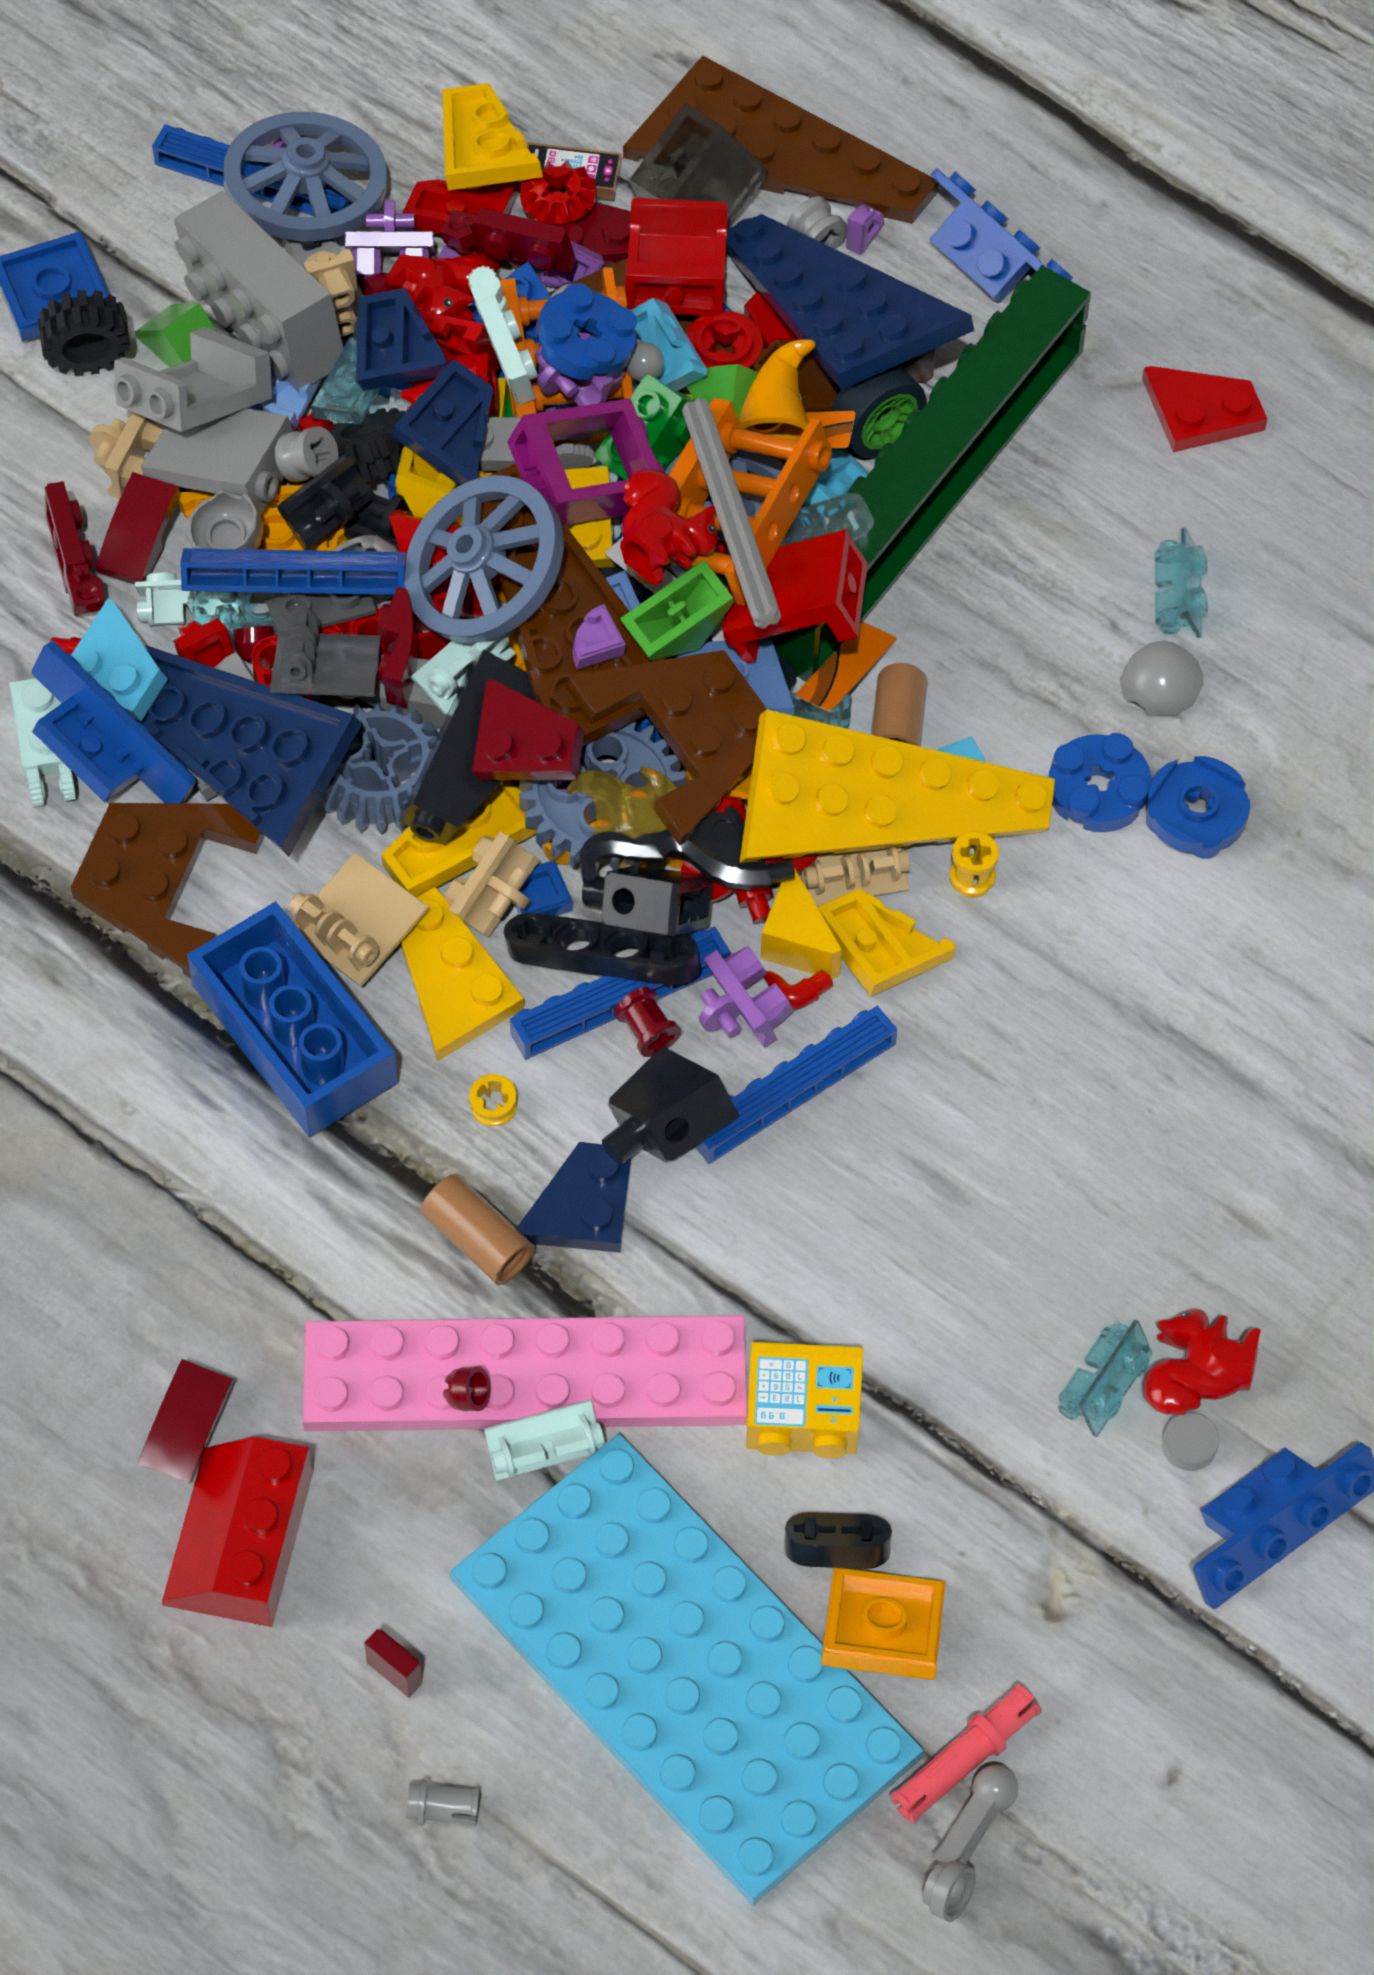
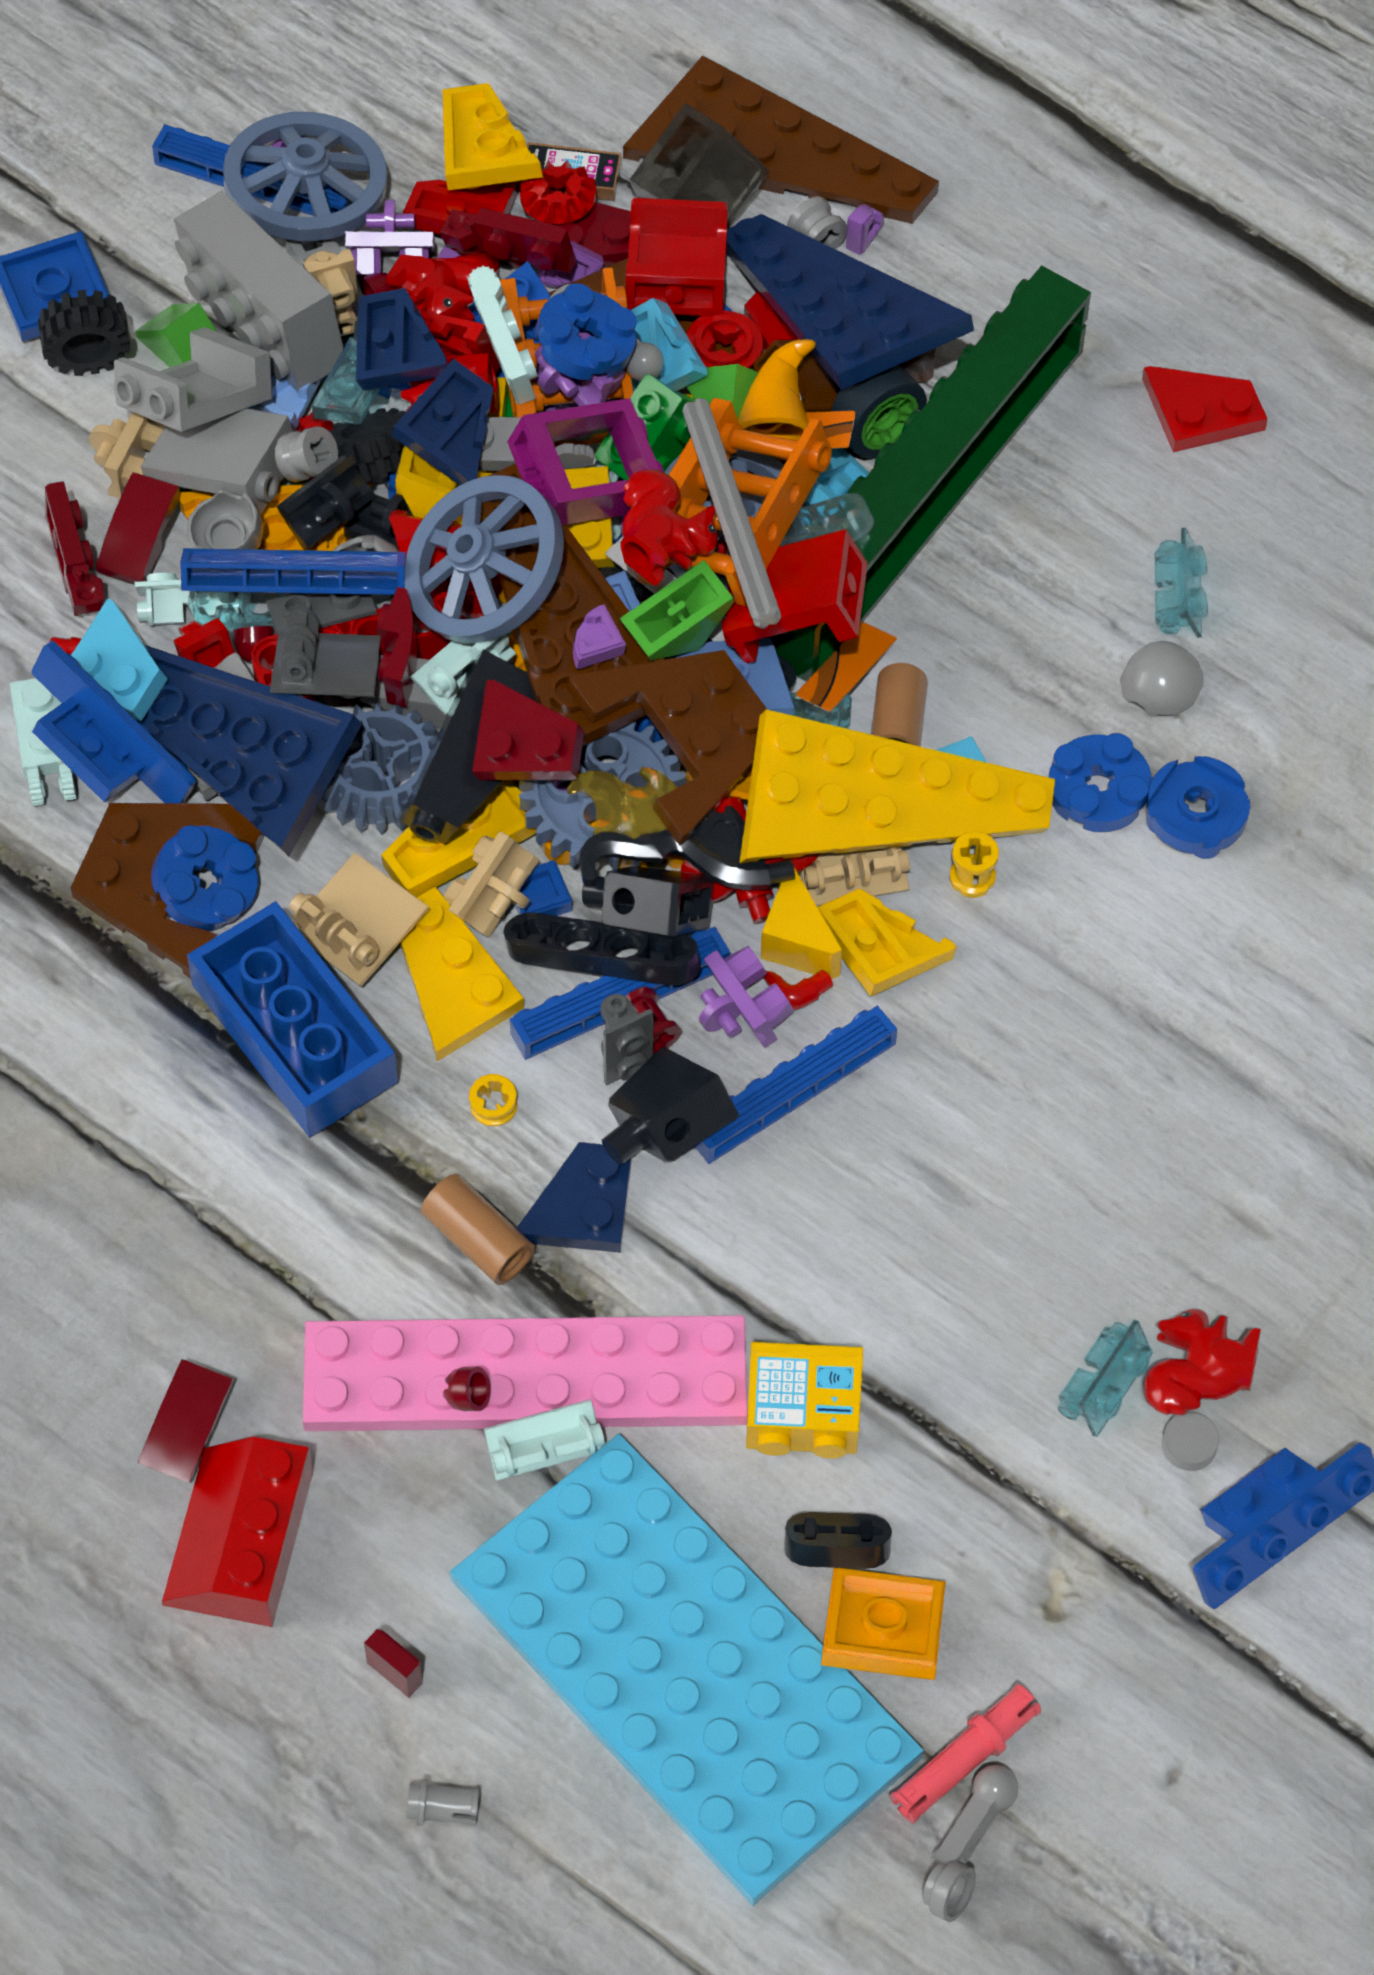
bracket [929,168,1073,303] -> none
none -> blue plate [151,825,258,931]
none -> dark grey hinge [600,994,653,1086]

